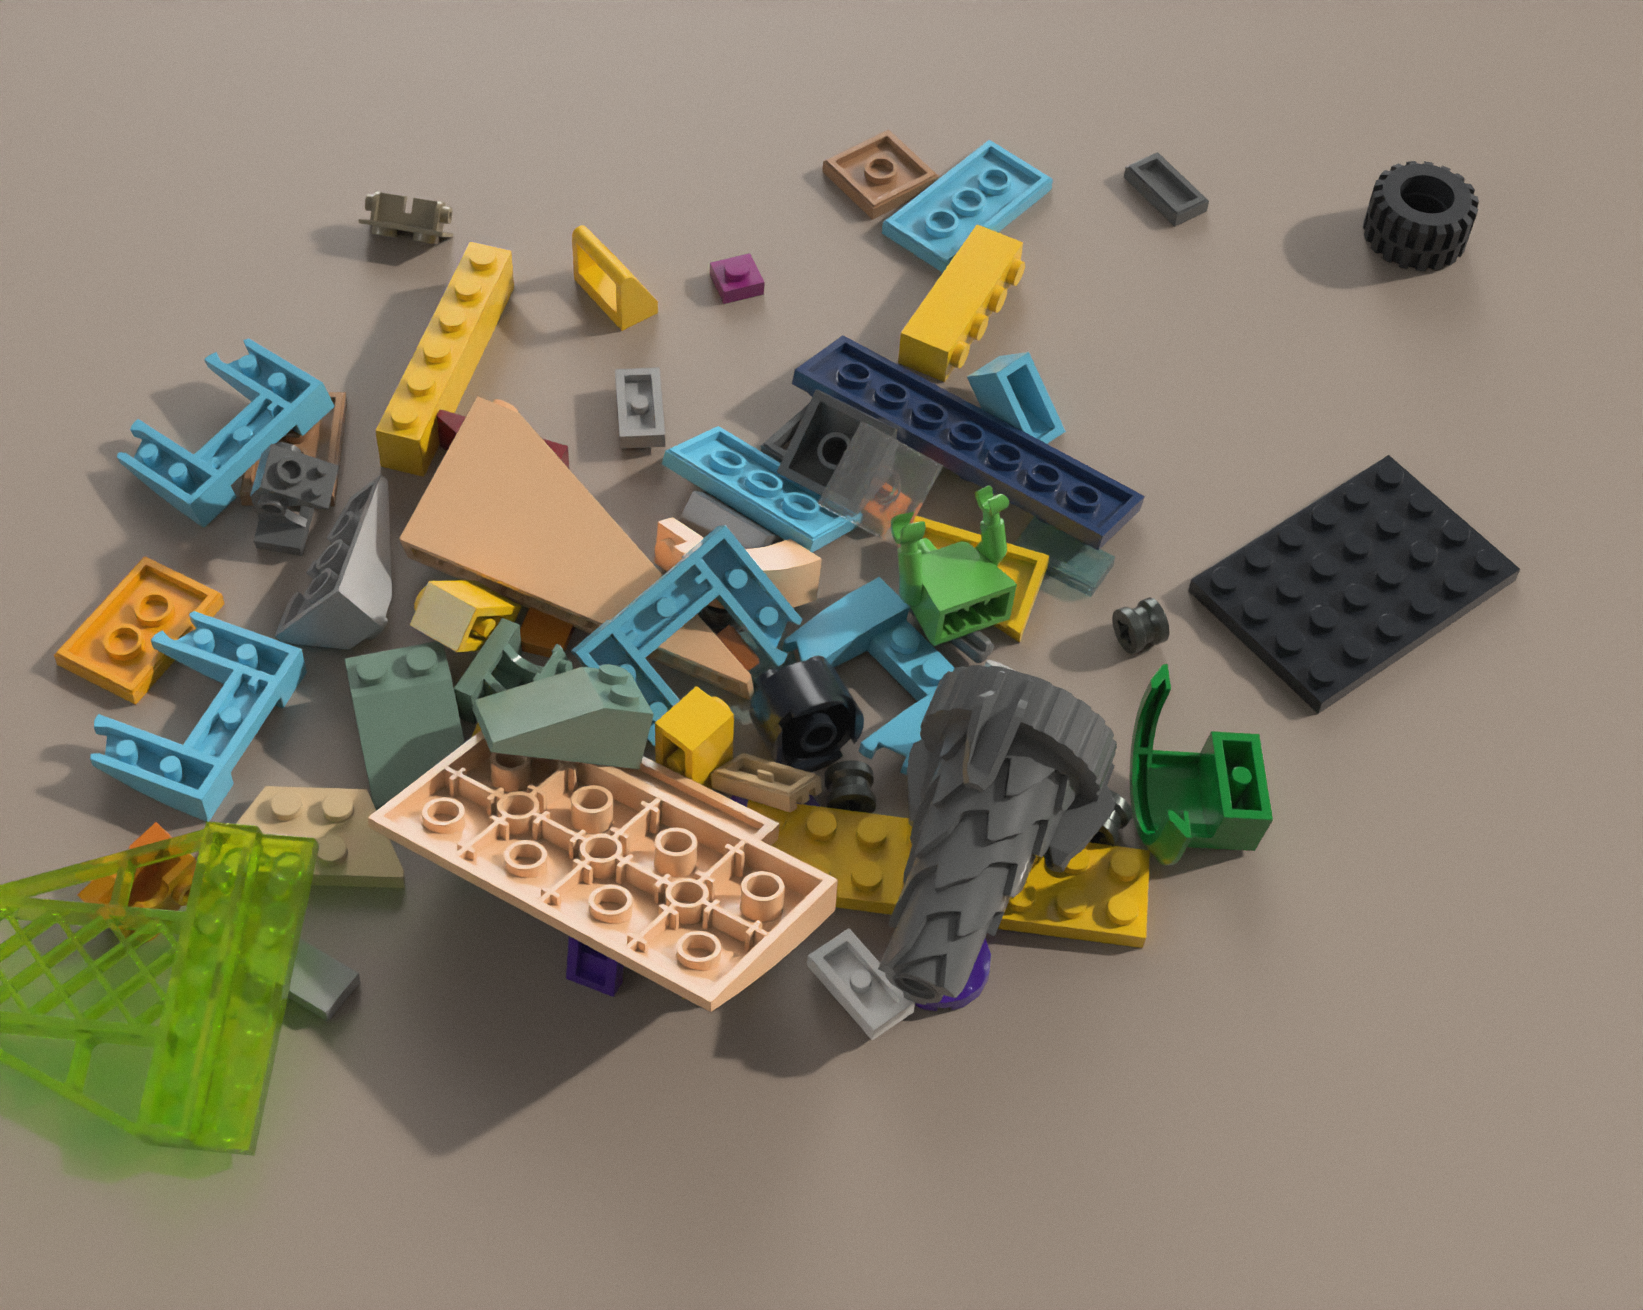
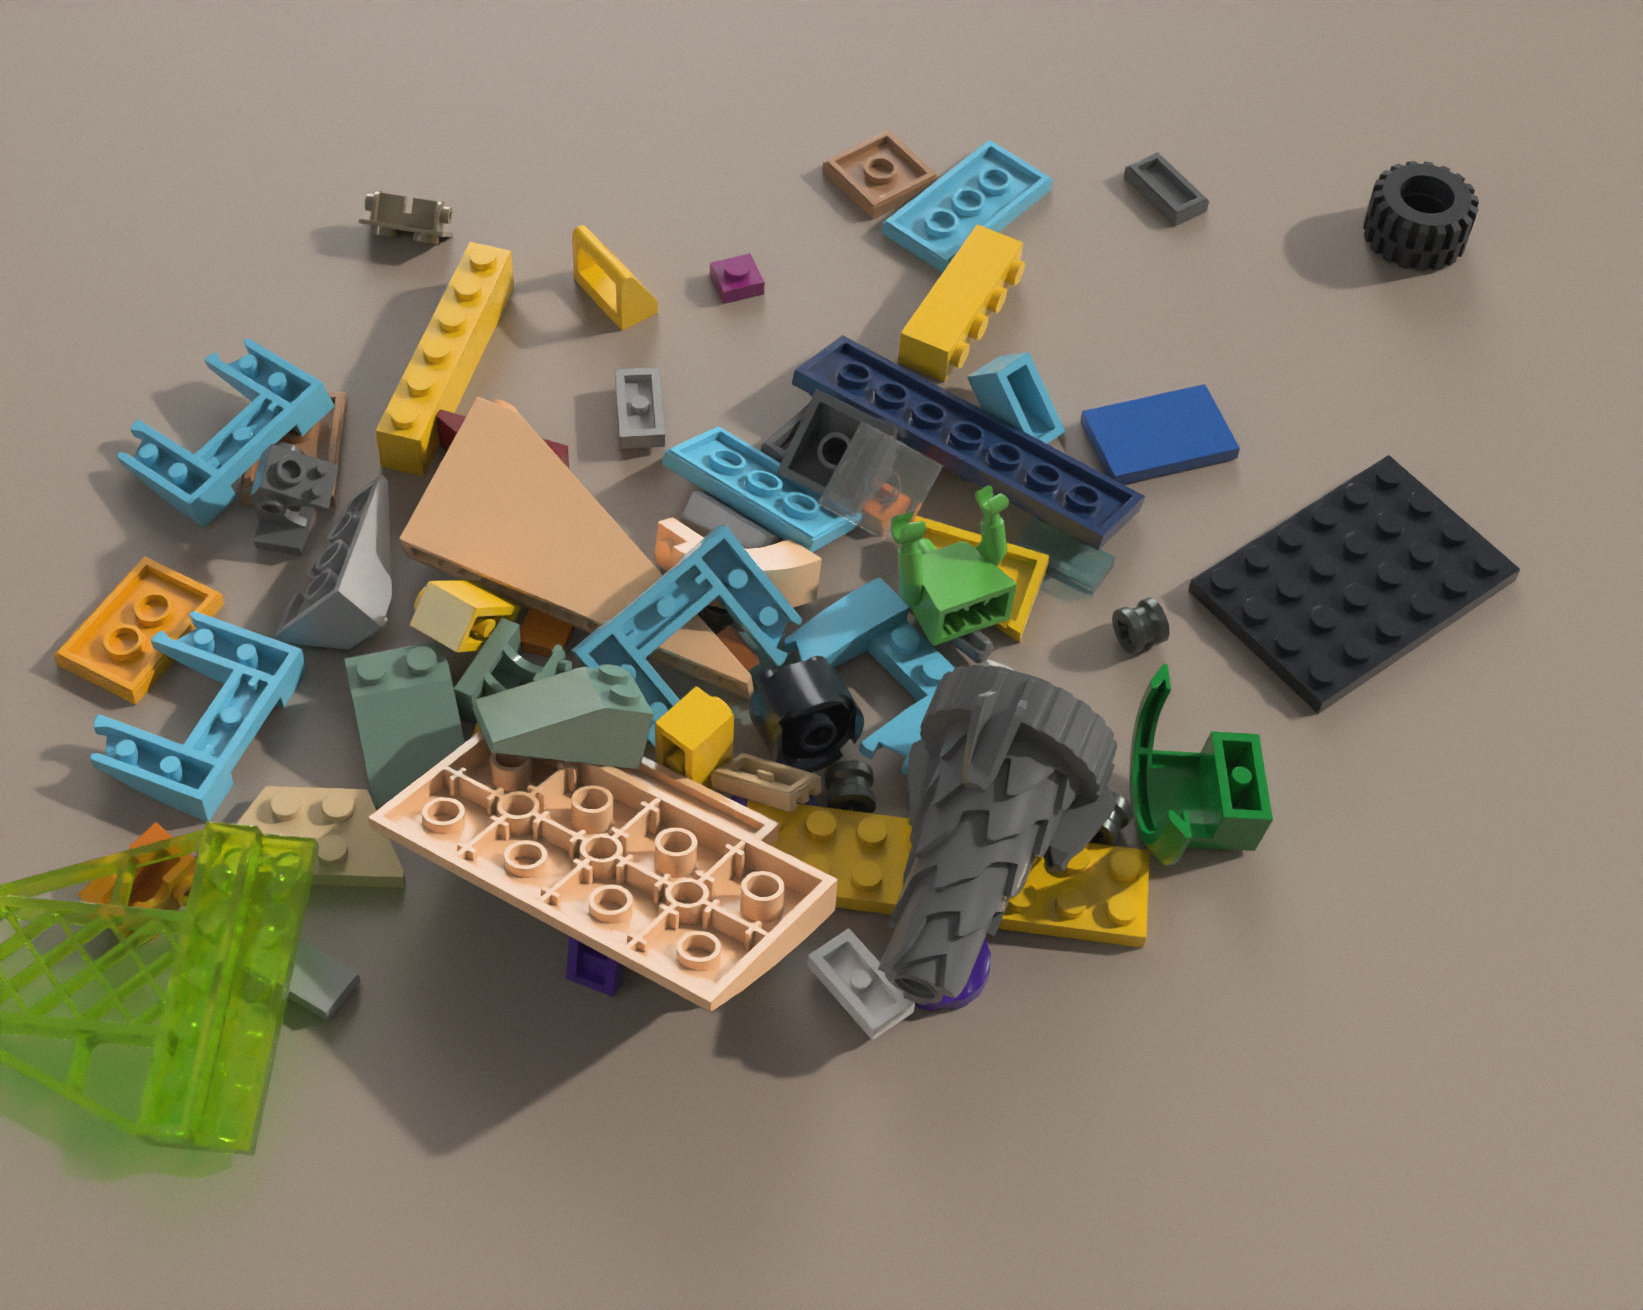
none -> blue tile [1080,384,1240,484]

